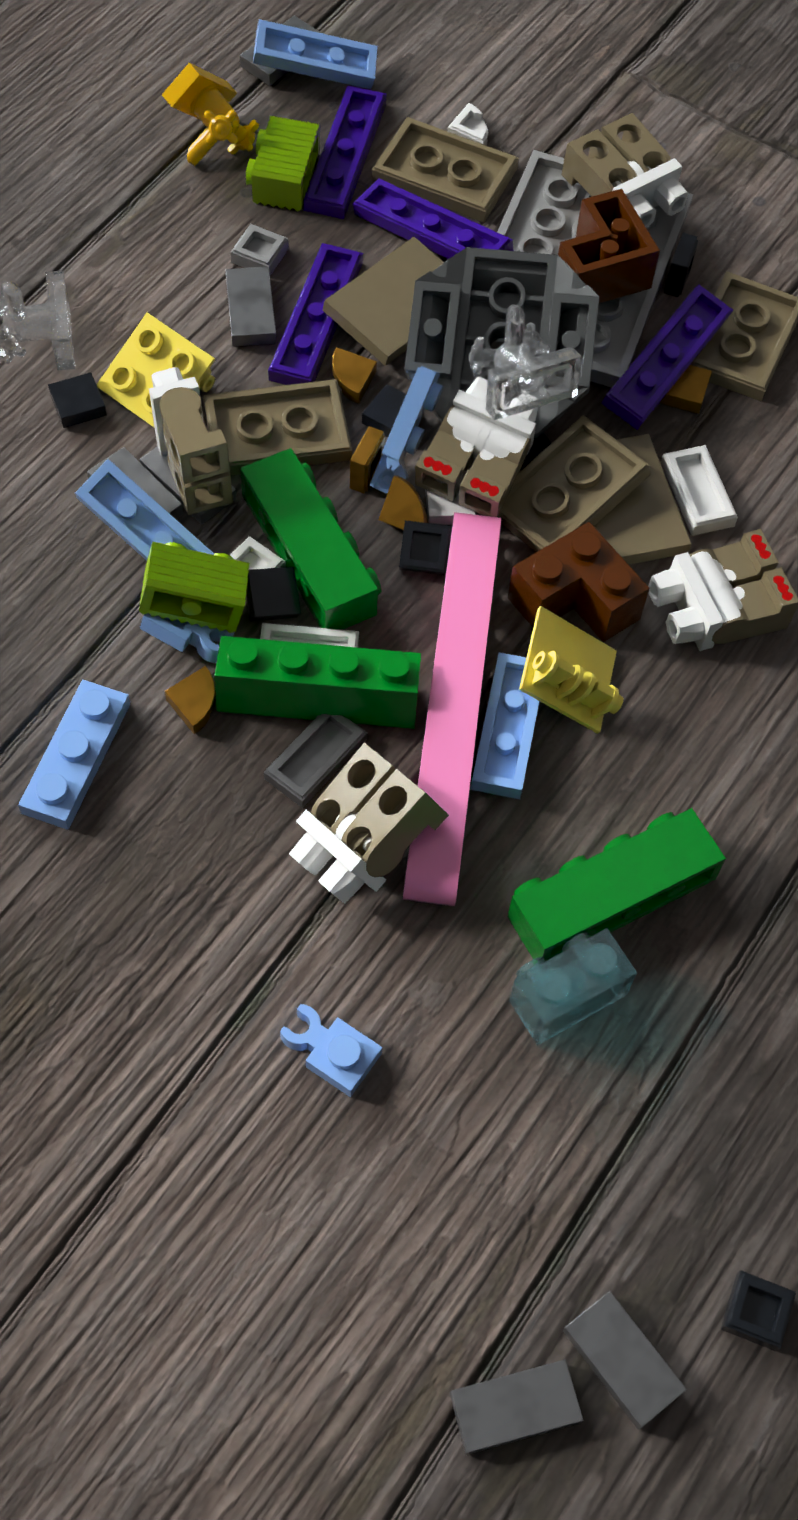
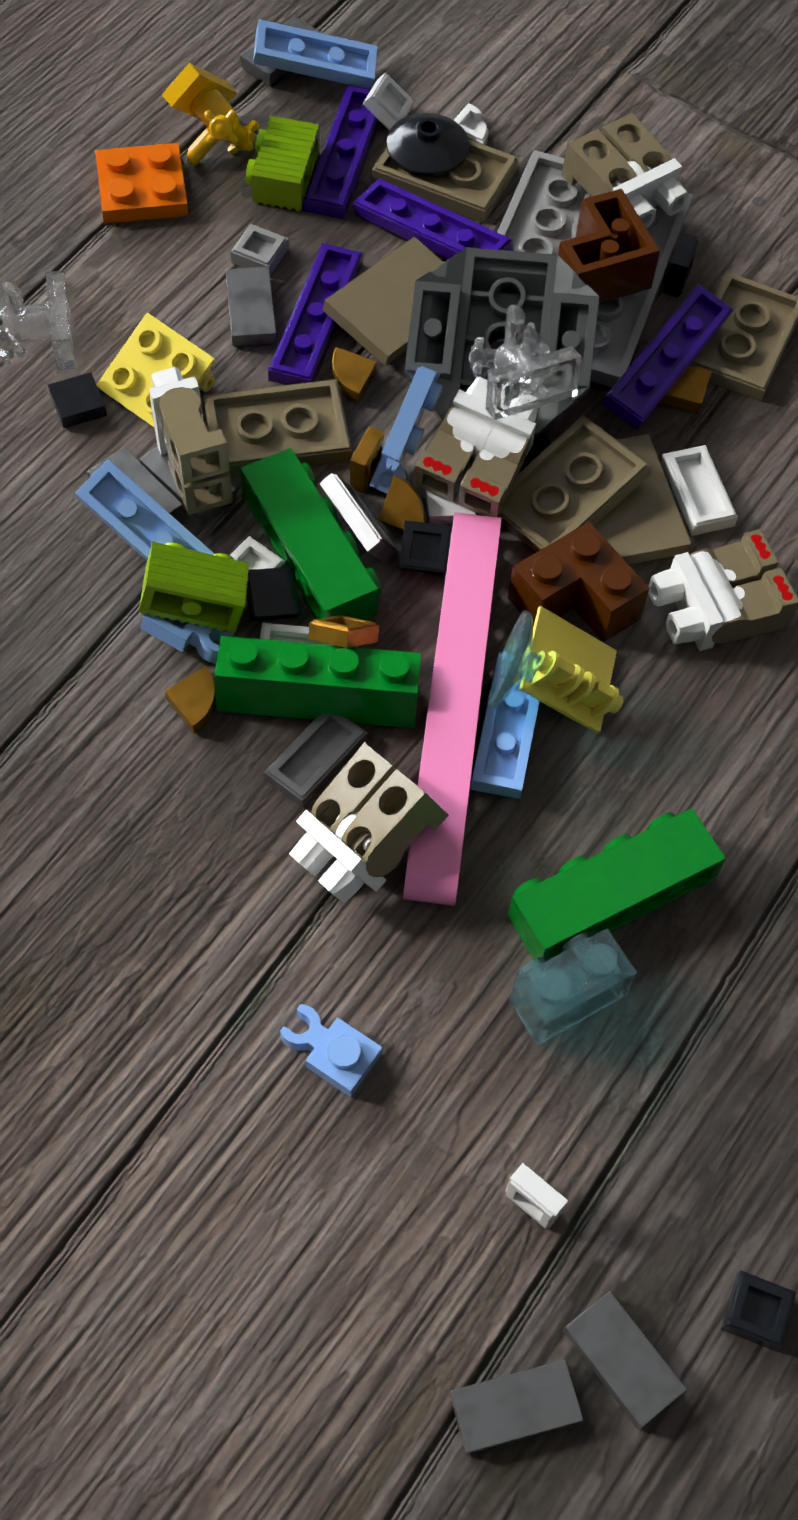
light blue plate [18,679,130,830] -> none
black tile [362,384,424,437] -> none
none -> orange plate [95,143,189,224]
none -> pearl gold tile [308,615,379,648]
none -> tile [319,473,399,565]
none -> white tile [363,72,415,131]
none -> black dish [386,113,469,177]
none -> clear light blue dish [488,610,541,708]
none -> white tile [505,1163,568,1229]

